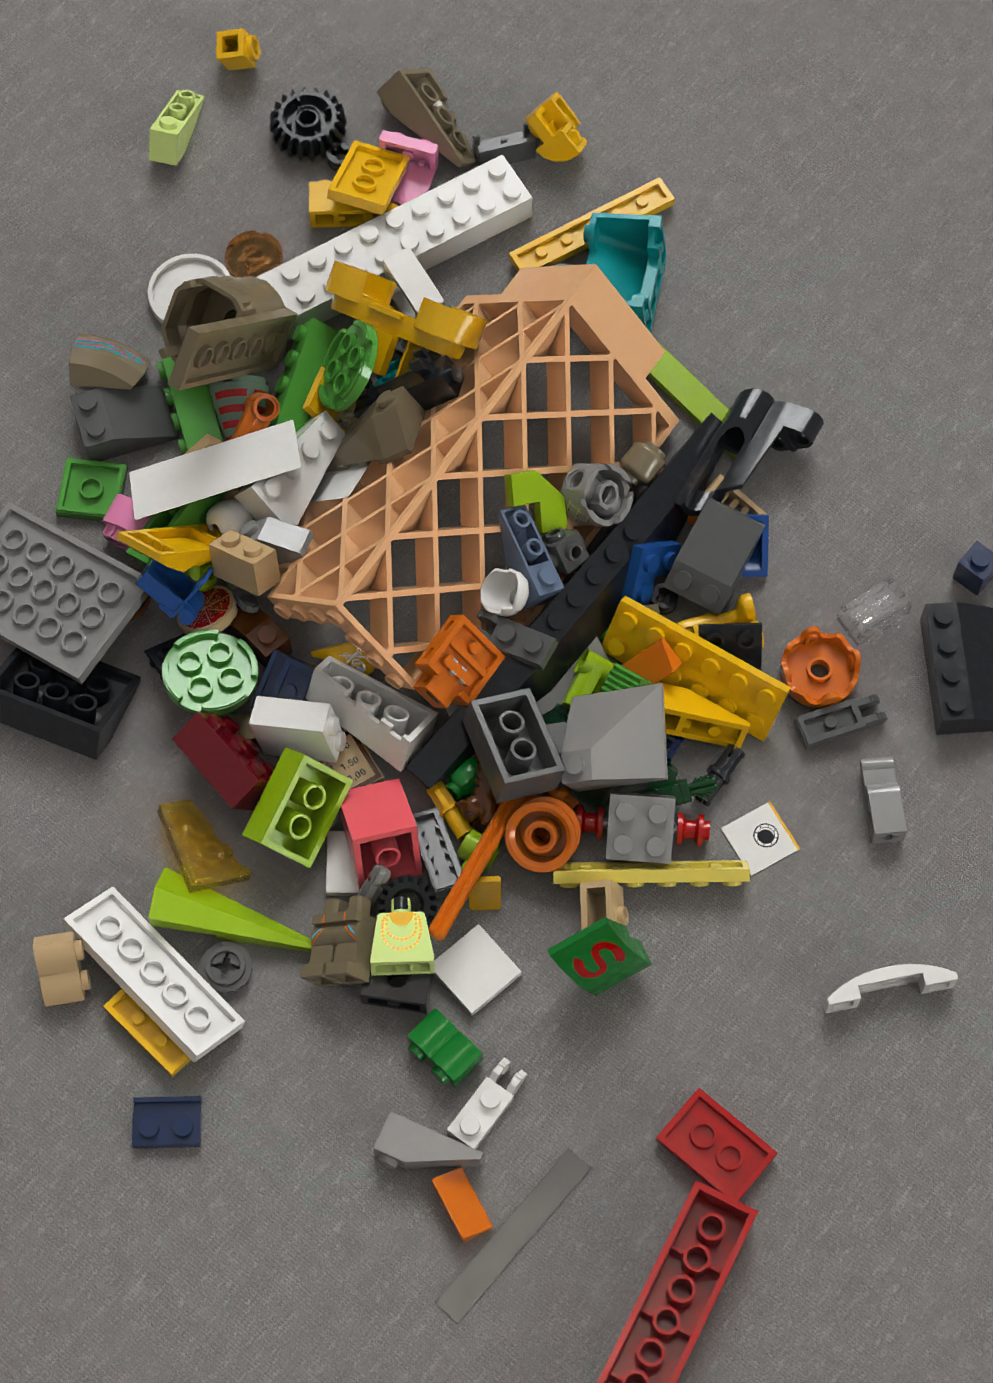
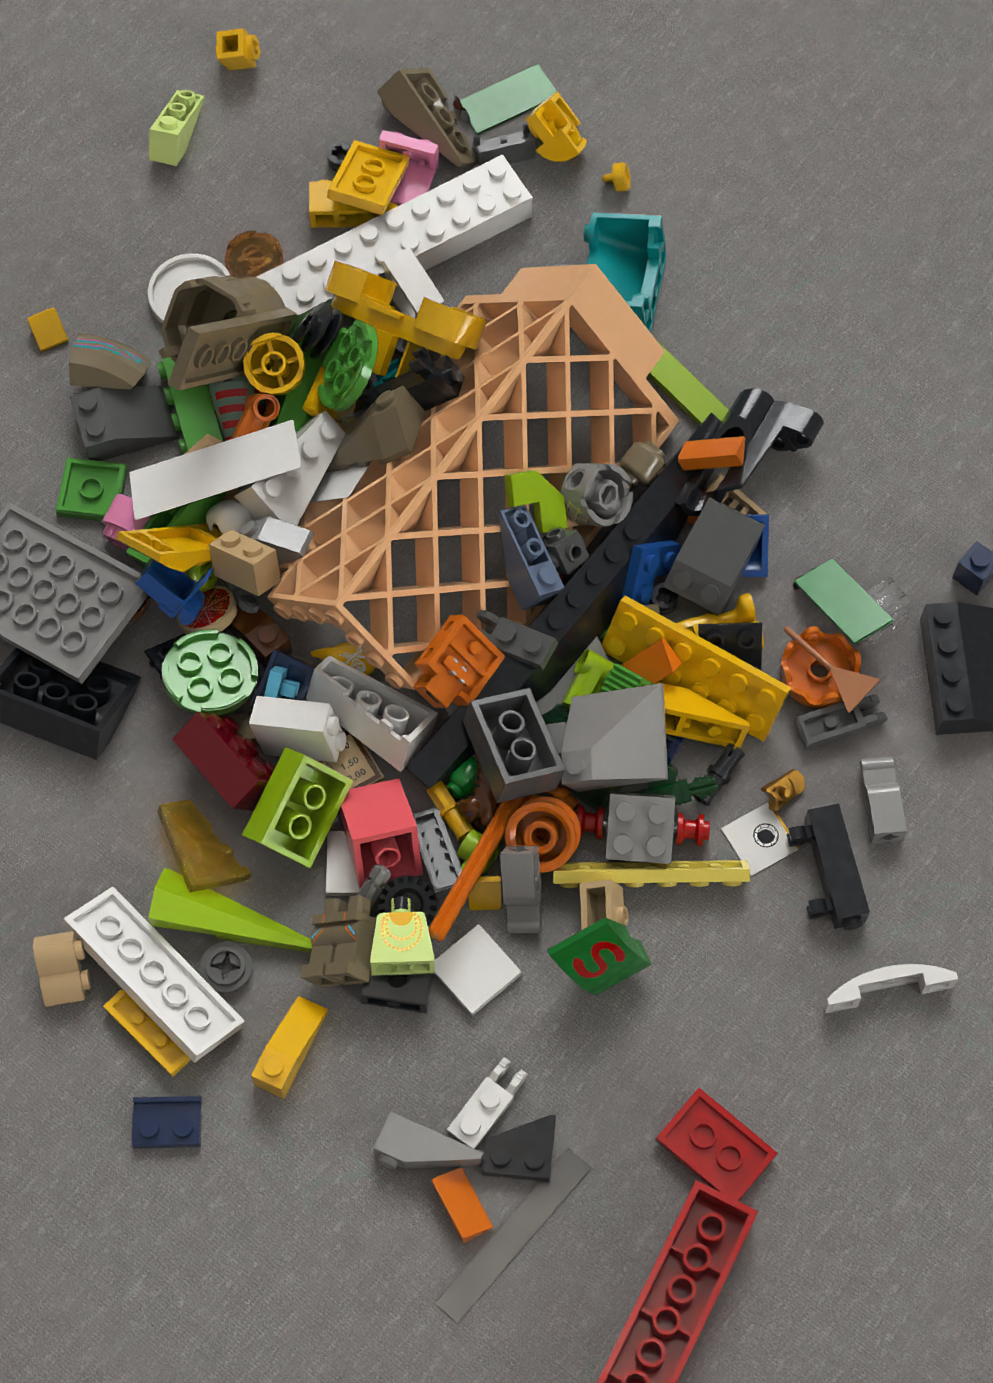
black gear [269,87,347,162] -> none
green brick [407,1008,483,1087] -> none
white hair [480,568,529,617] -> none
yellow plate [509,177,675,272] -> none
none -> yellow slope [27,307,69,352]
none -> yellow cylinder [243,333,306,396]
none -> yellow slope [251,996,329,1099]
none -> medium azure tile [264,666,300,698]
none -> black piece [292,302,343,359]
none -> piece [453,64,557,135]
none -> black wing [482,1115,556,1182]
none -> light grey piece [500,846,542,933]
none -> yellow tile [601,162,631,192]
none -> orange slope [678,436,745,471]
none -> pearl gold piece [761,769,805,811]
none -> nougat piece [784,626,881,714]
none -> black brick [786,803,870,930]
none -> piece [793,558,893,645]

